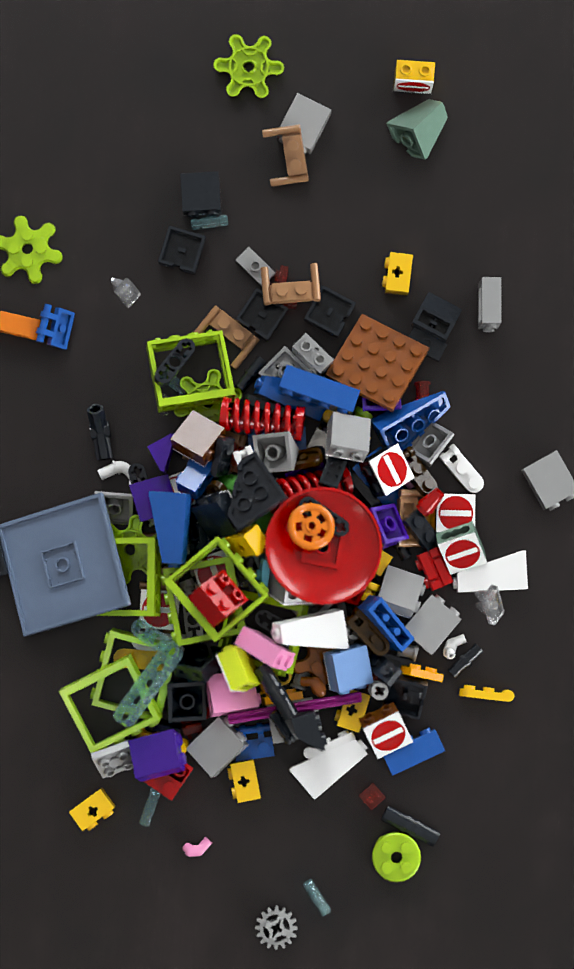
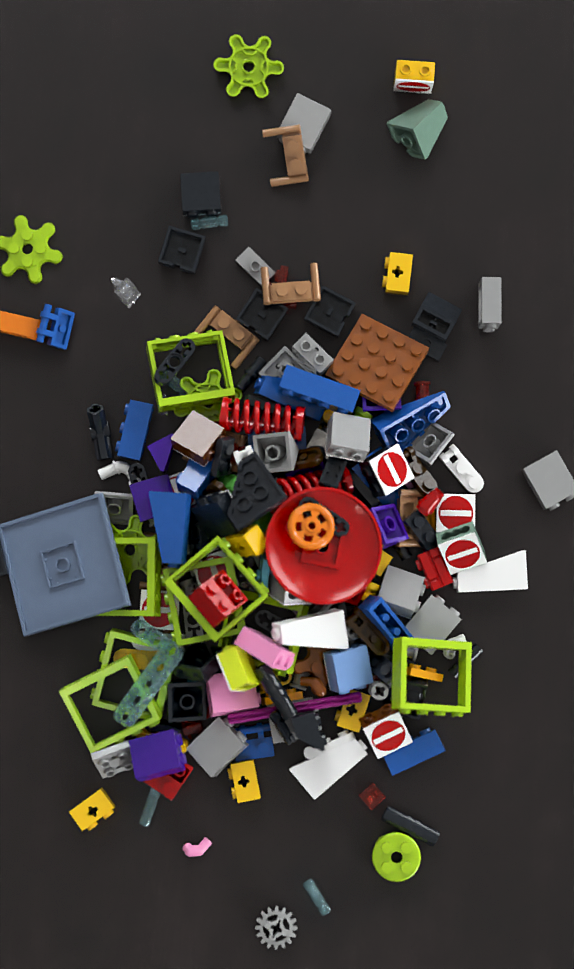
yellow plate [459,685,514,702] -> none
clear tile [475,584,505,625] -> none
none -> blue brick [115,399,154,462]
none -> lime window [391,637,472,717]

